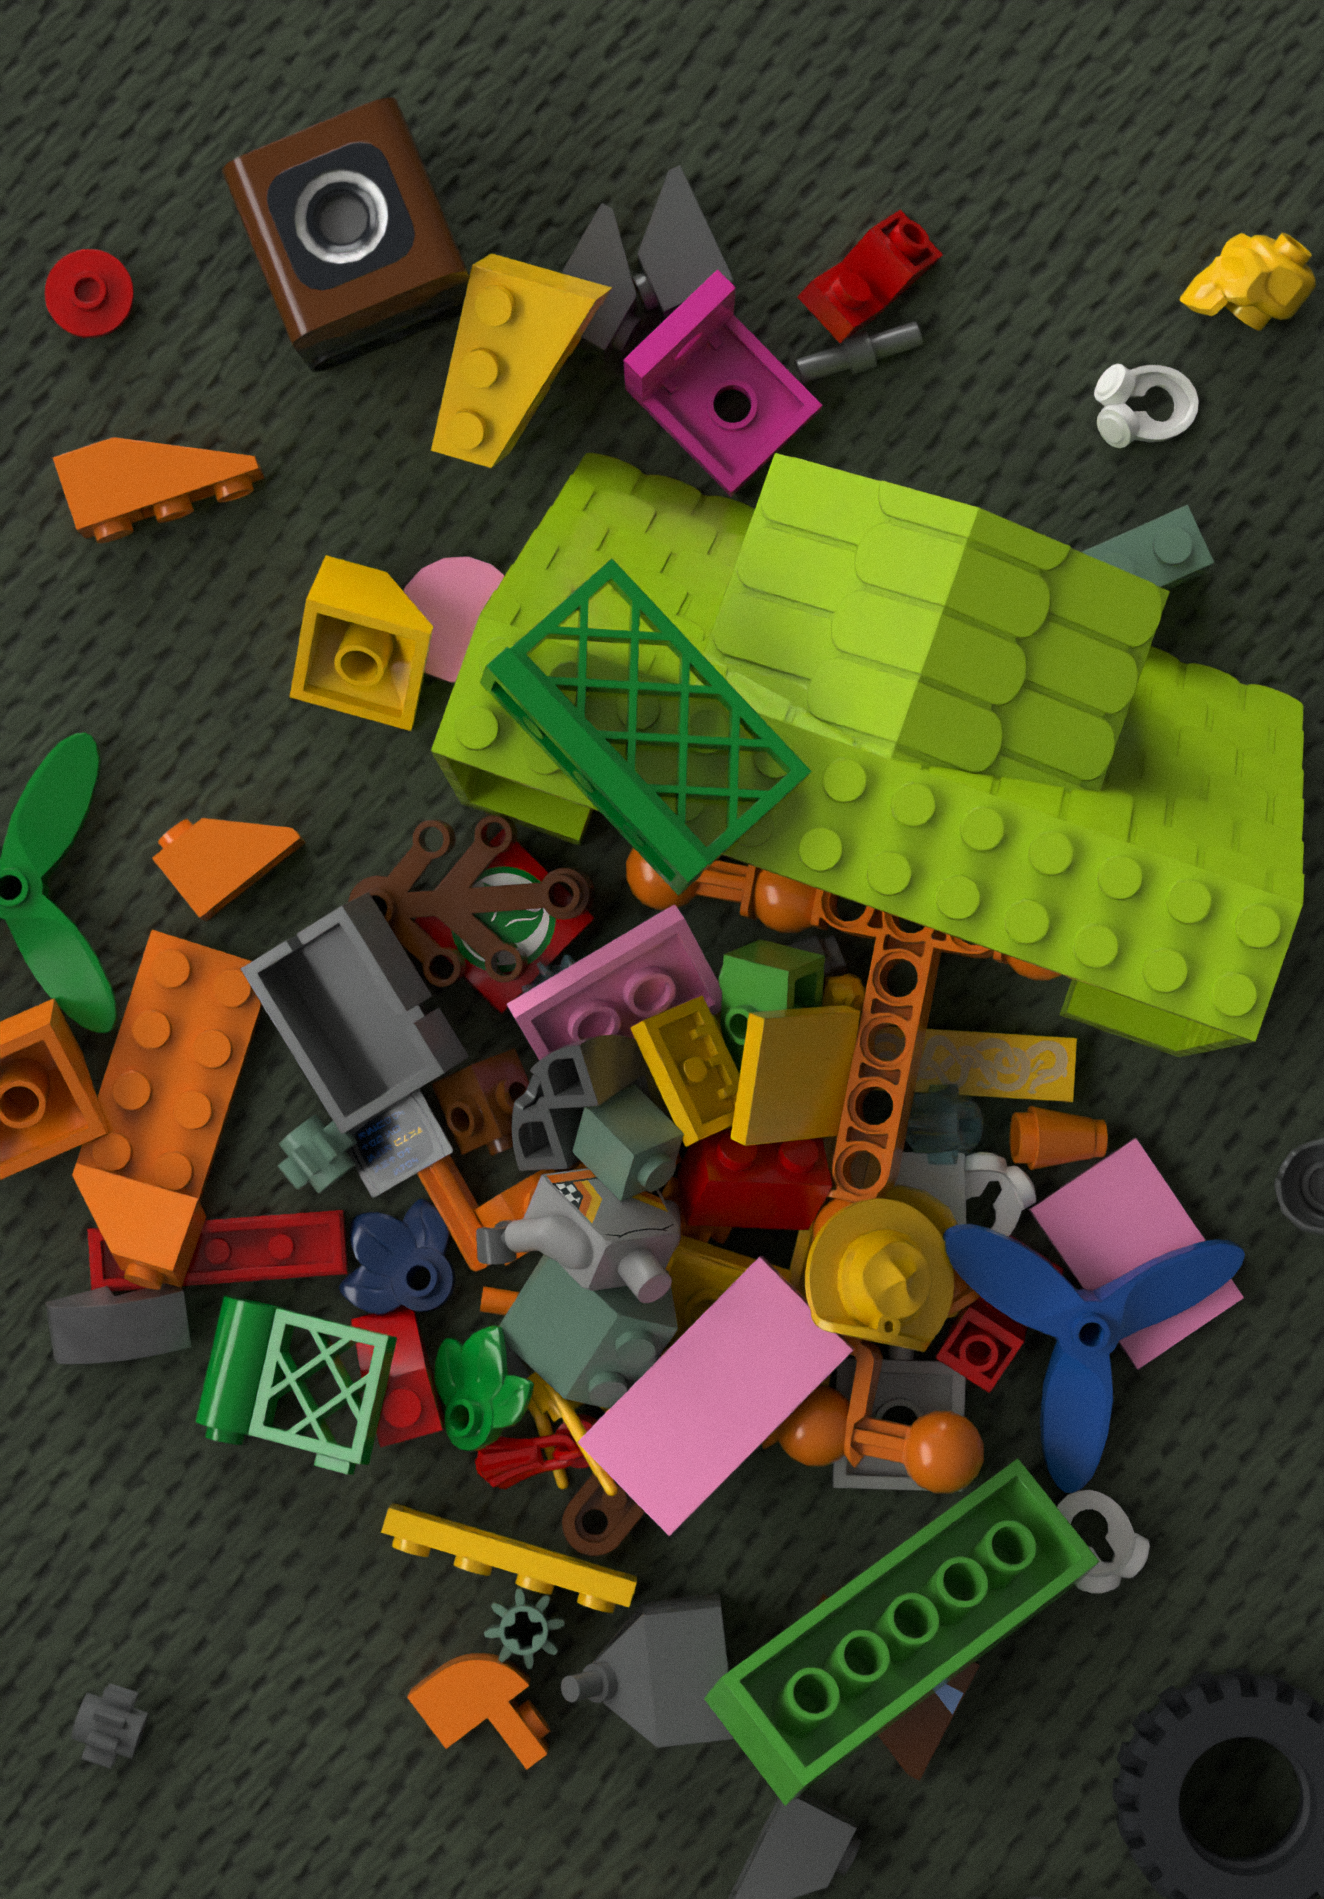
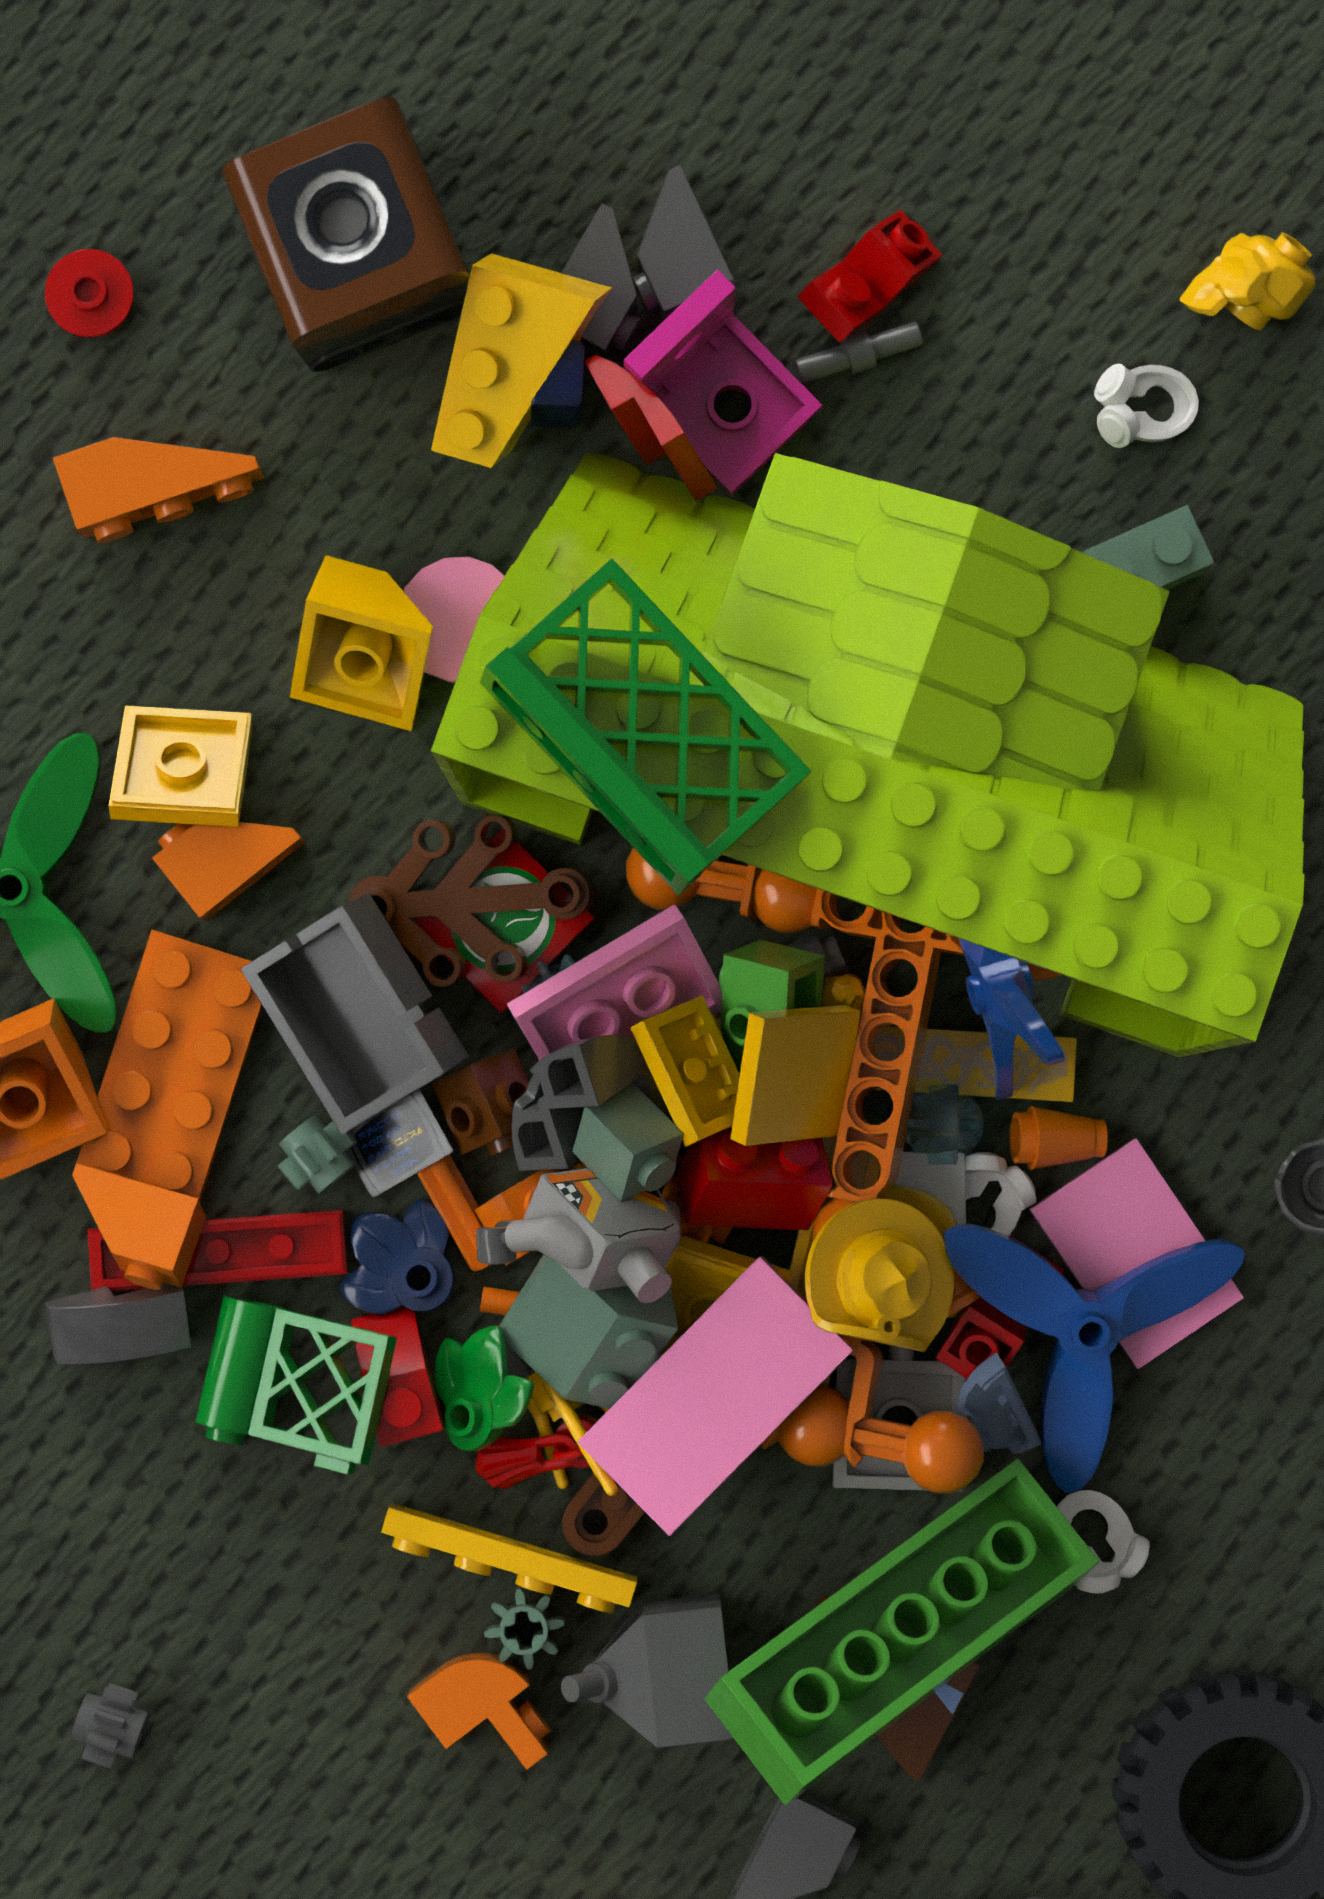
none -> yellow tile [109,706,253,827]
none -> clear blue slope [531,341,585,429]
none -> red slope [584,355,718,501]
none -> sand blue tile [956,1352,1042,1454]
none -> blue piece [959,939,1065,1101]

